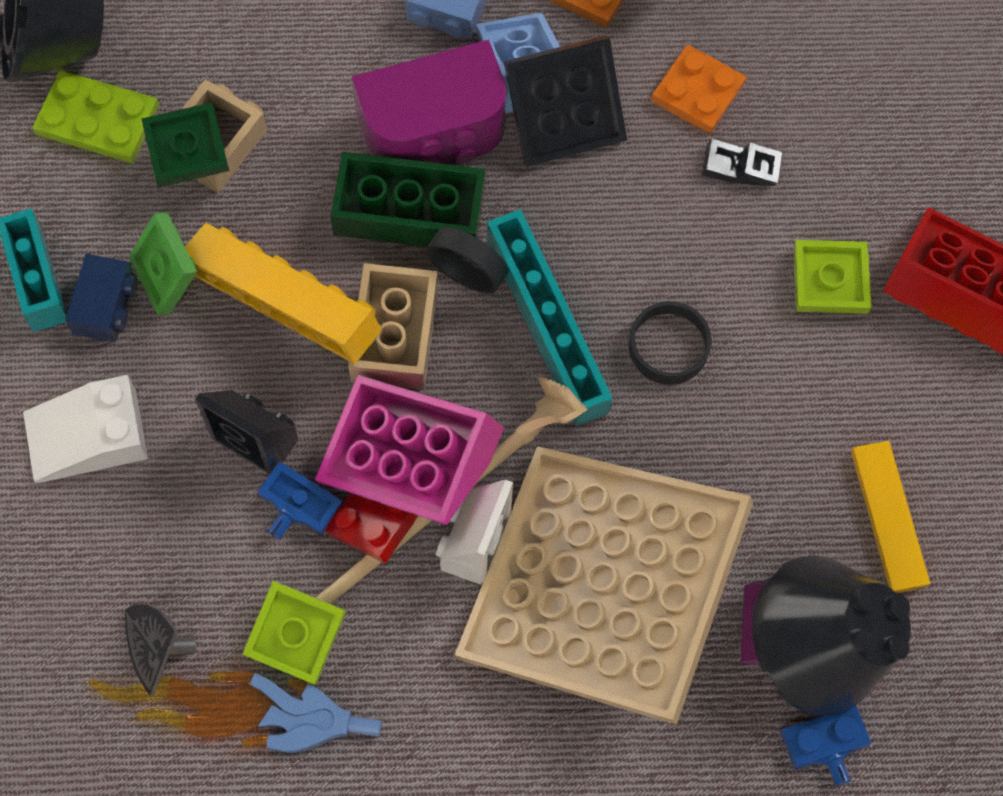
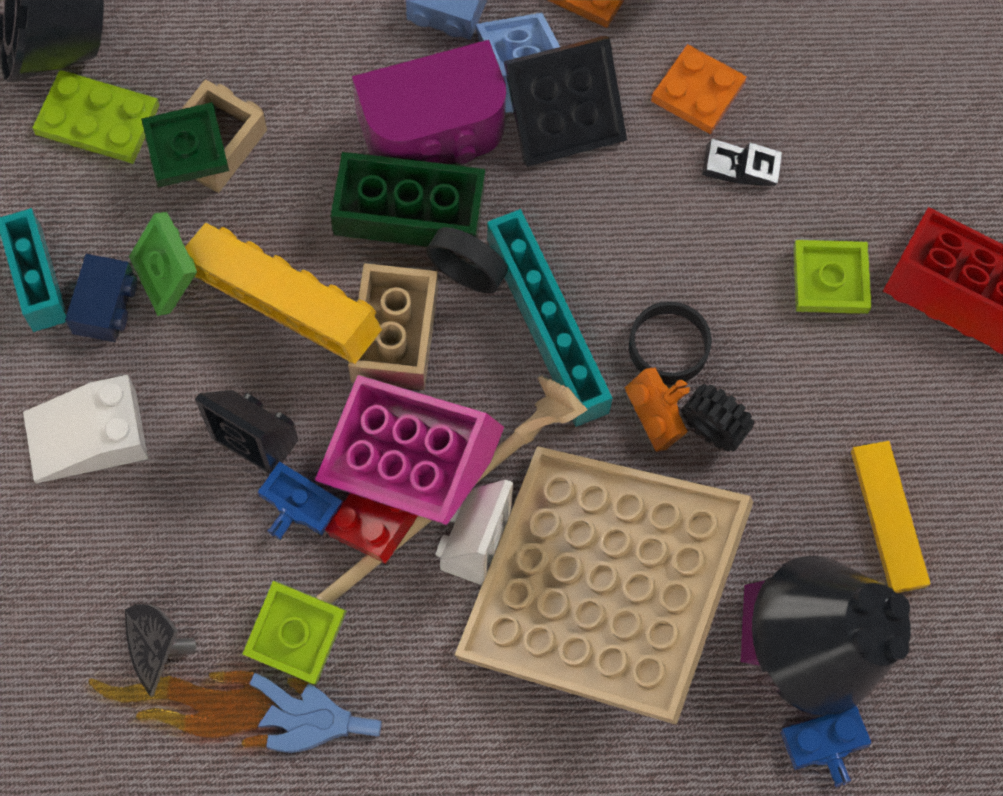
none -> orange plate [624,367,690,452]
none -> black tyre [681,384,754,451]

